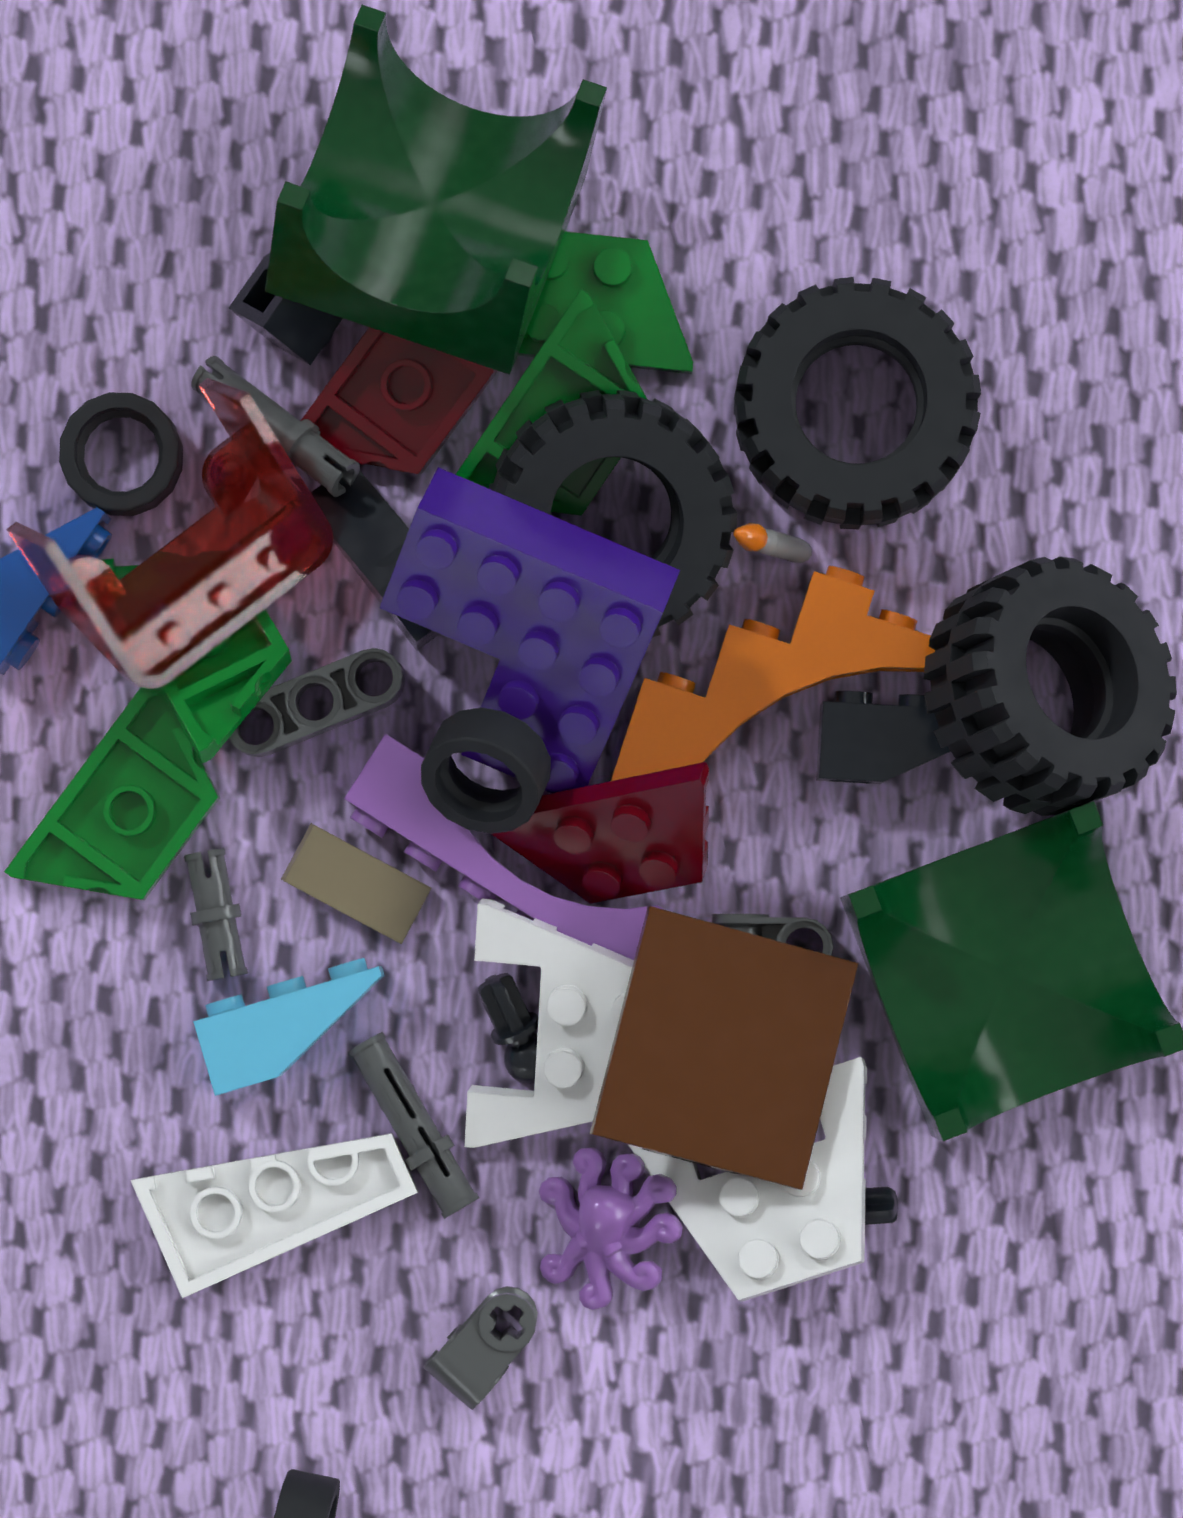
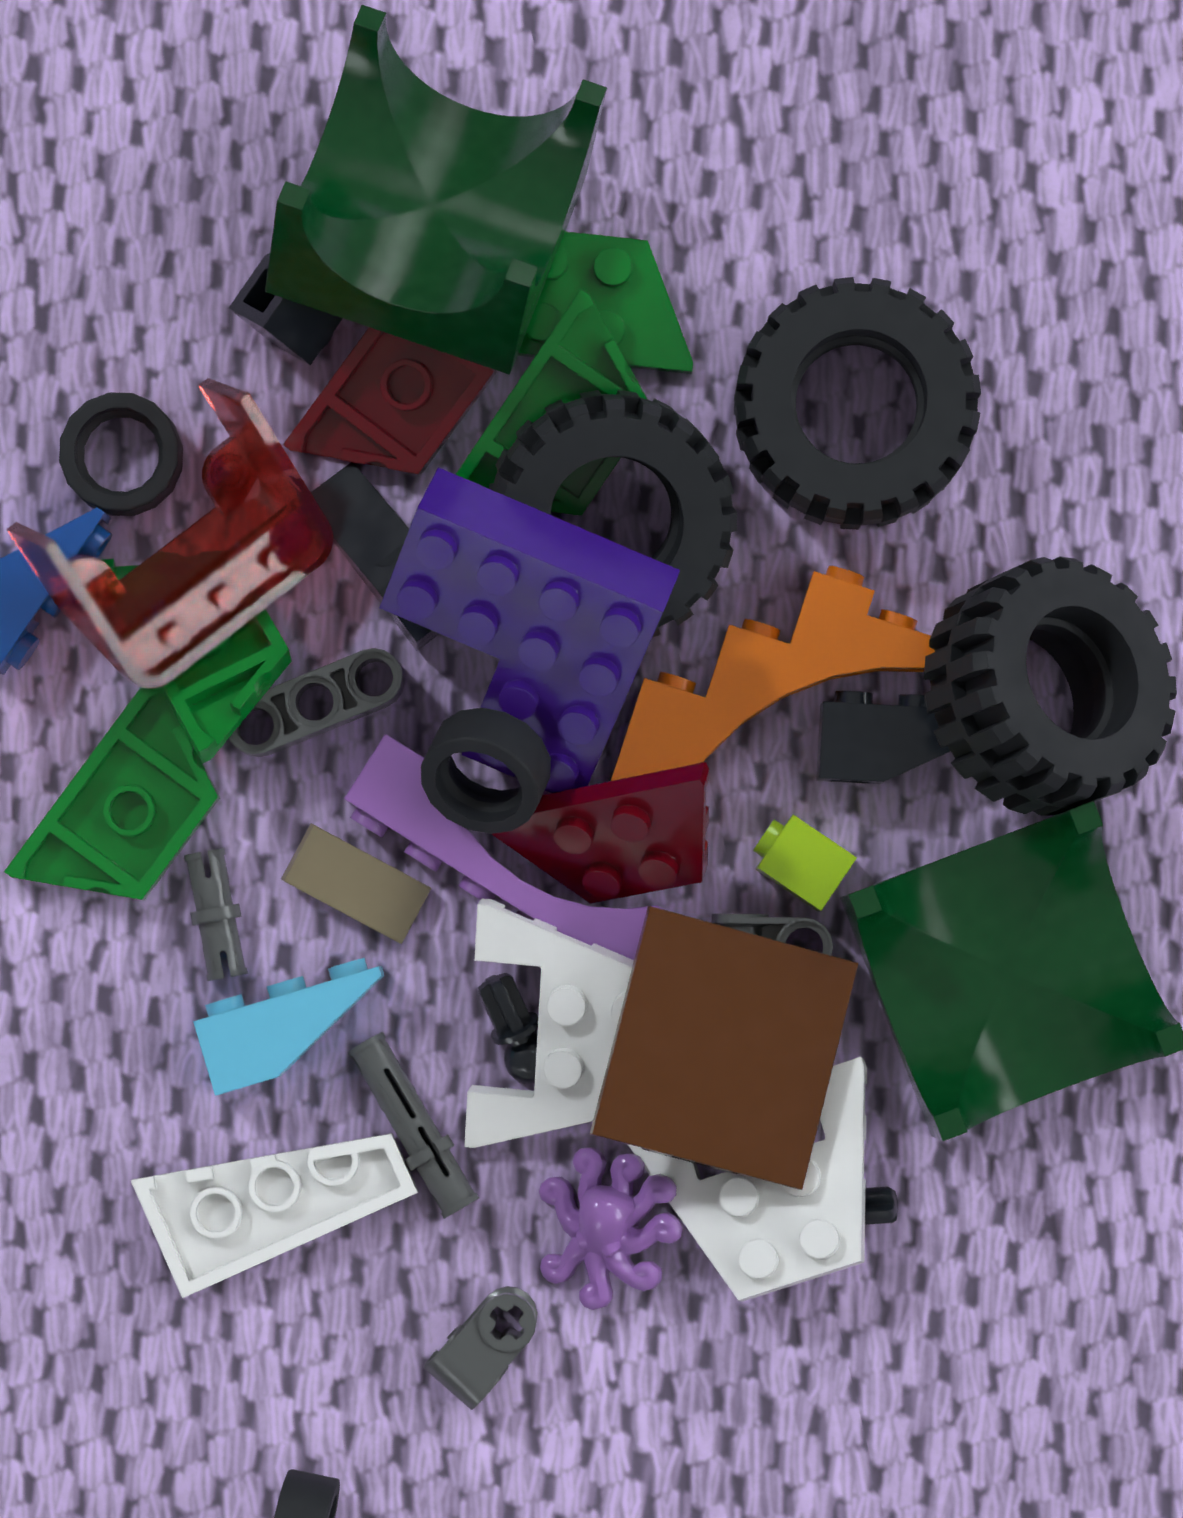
dark grey pin [191,356,360,497] -> none
light grey piece [733,523,812,563] -> none
none -> lime brick [753,815,857,912]

